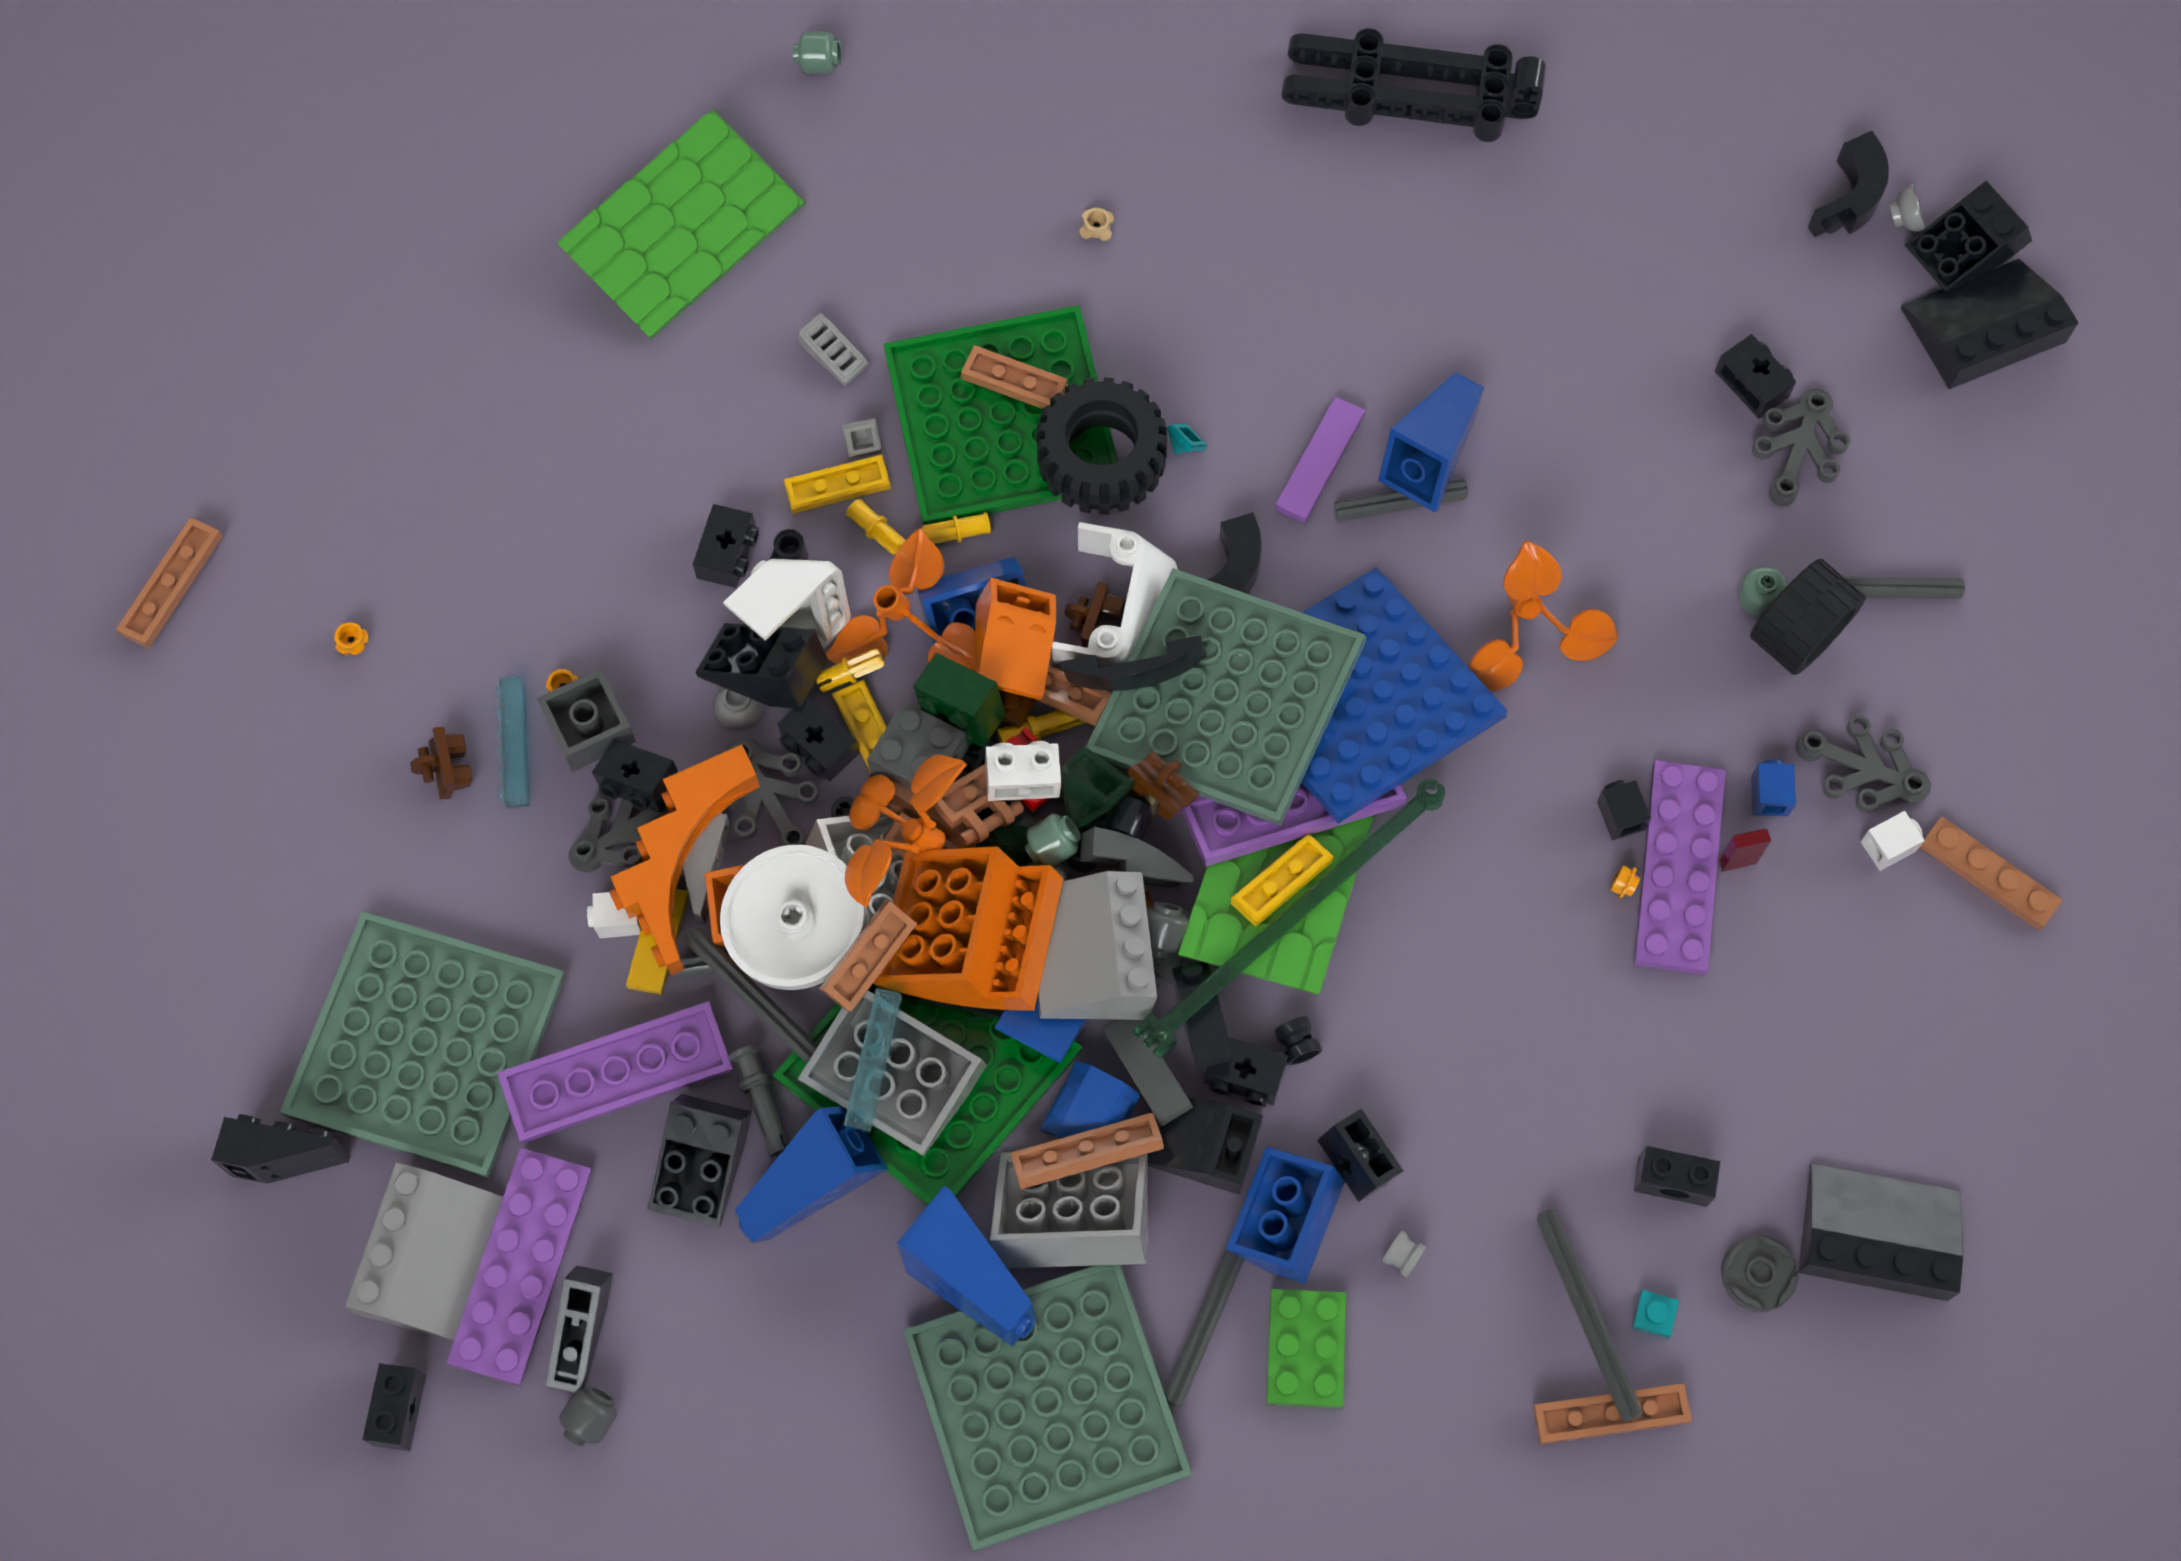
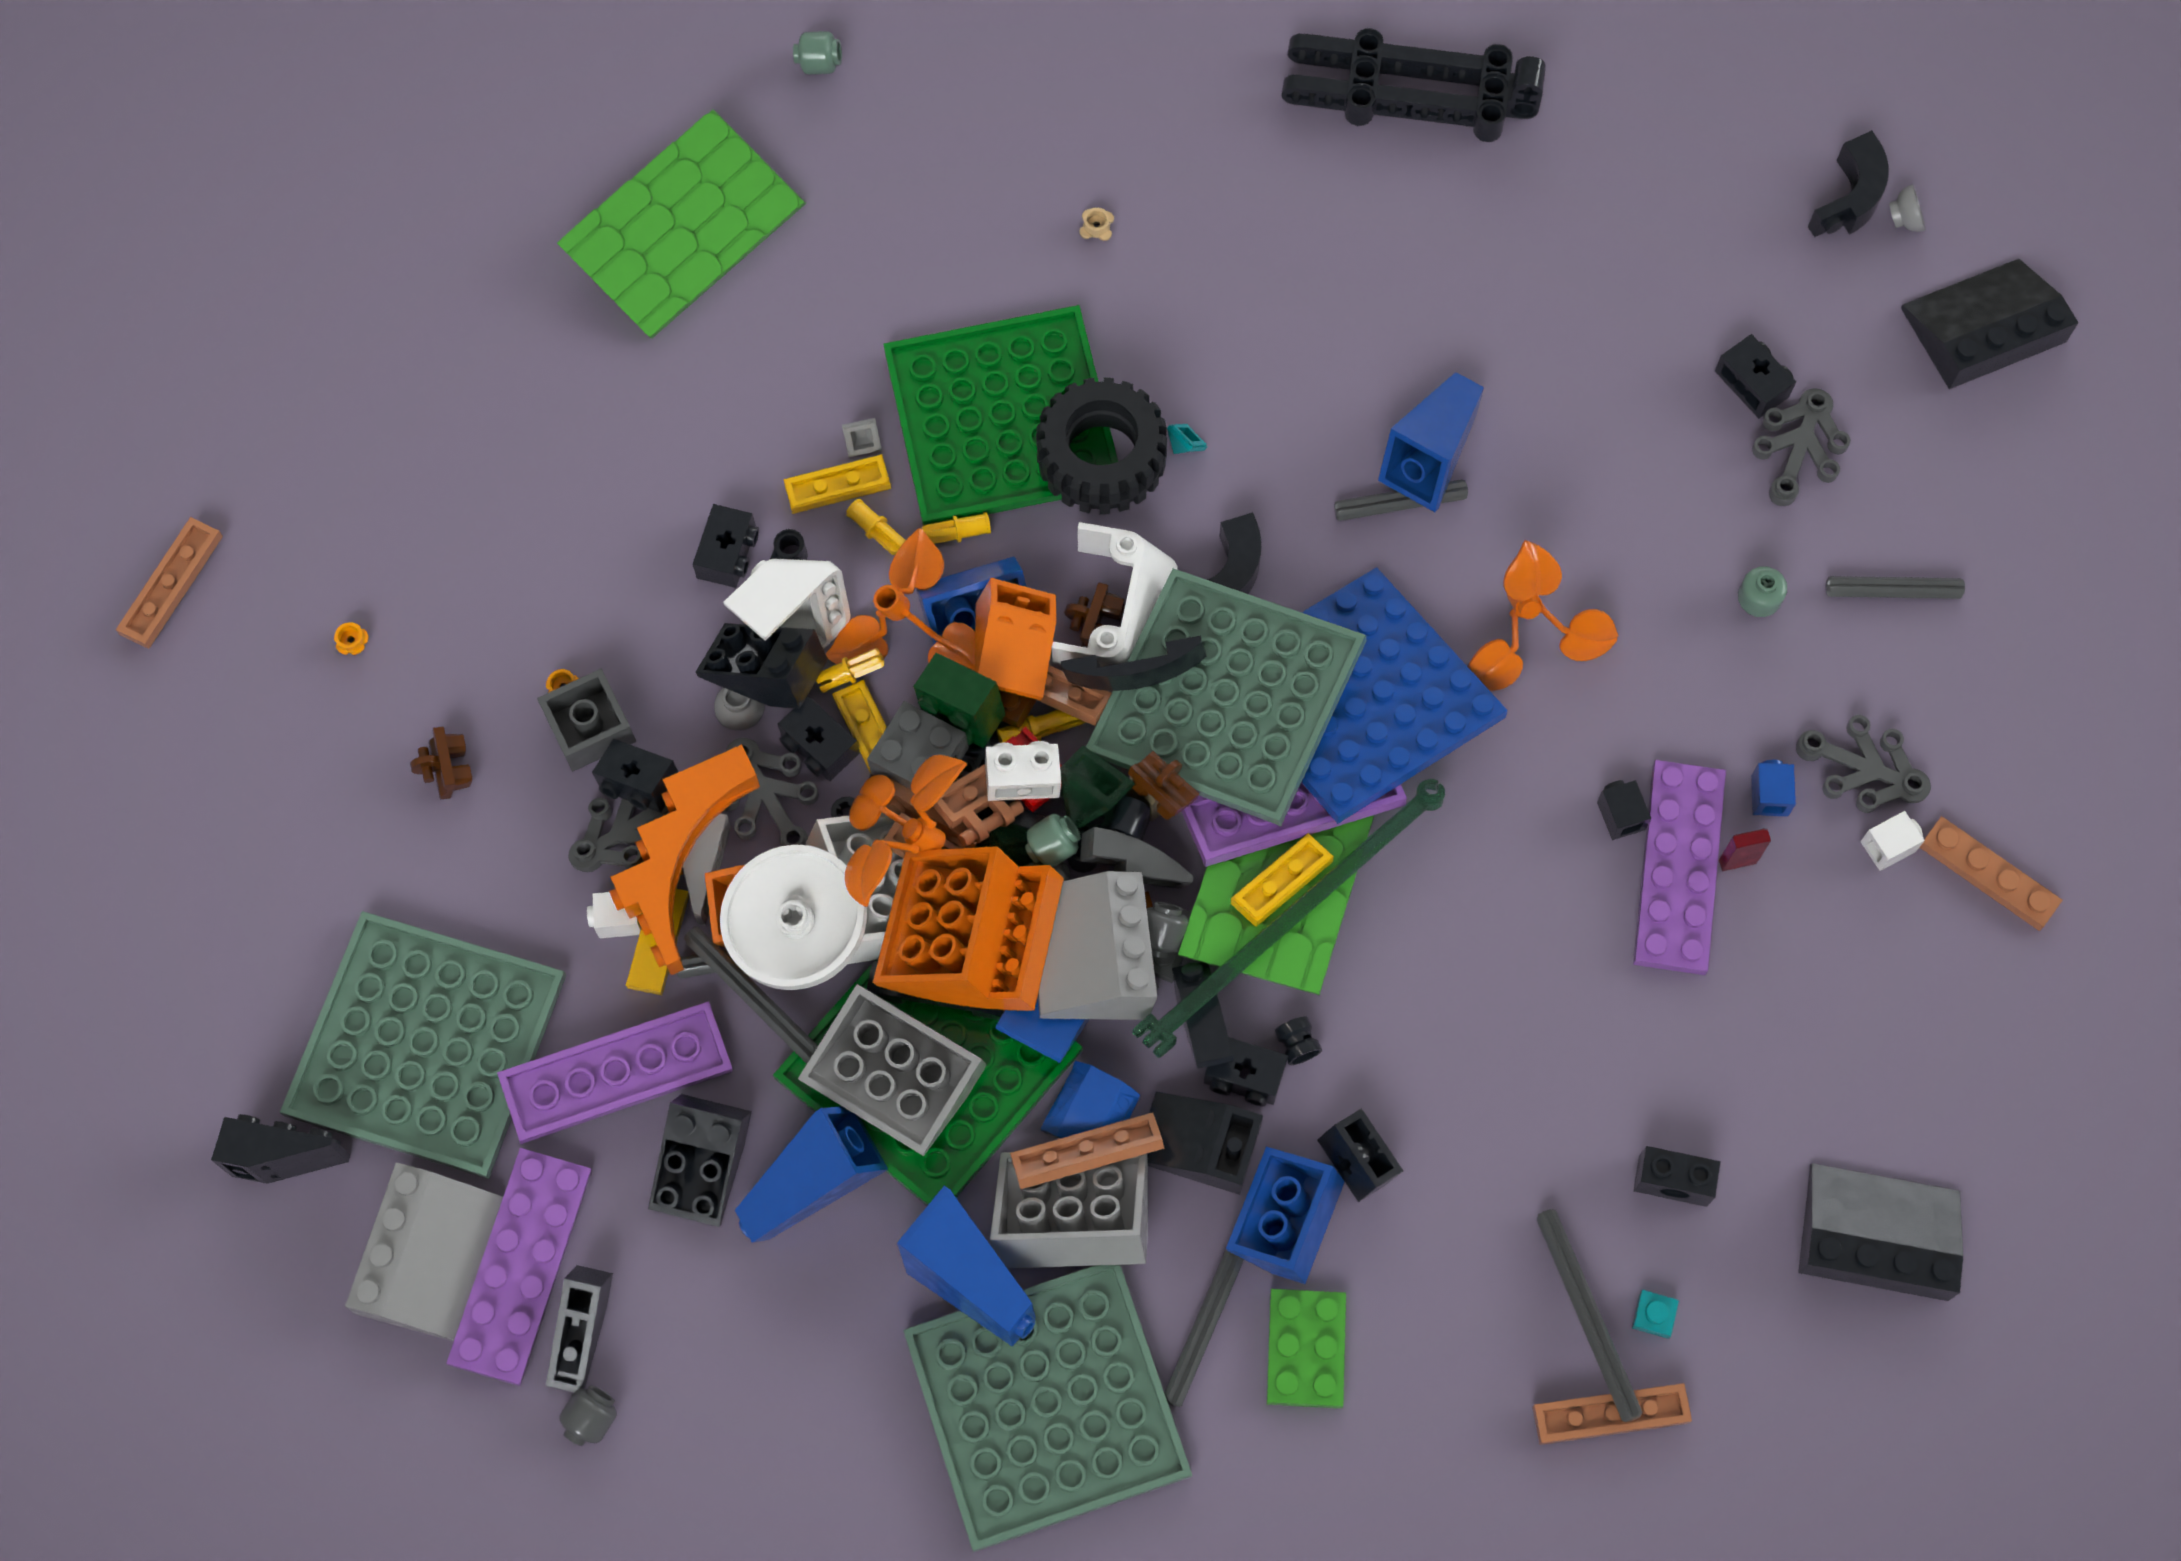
black brick [362,1363,426,1451] -> none
clear light blue piece [496,676,529,808] -> none
dark grey pin [729,1044,789,1157] -> none
light grey slope [797,313,870,387] -> none
nougat plate [819,900,917,1012] -> none
clear light blue piece [844,988,902,1132] -> none
nougat plate [961,345,1068,409] -> none
dark grey slope [1102,1019,1193,1126] -> none
medium lavender tile [1275,396,1365,524] -> none
light grey wheel [1382,1230,1427,1278] -> none
light orange plate [1609,865,1640,898] -> none
dark grey tile [1721,1236,1798,1312] -> none
black tyre [1750,559,1866,675] -> none
black slope [1905,181,2033,293] -> none

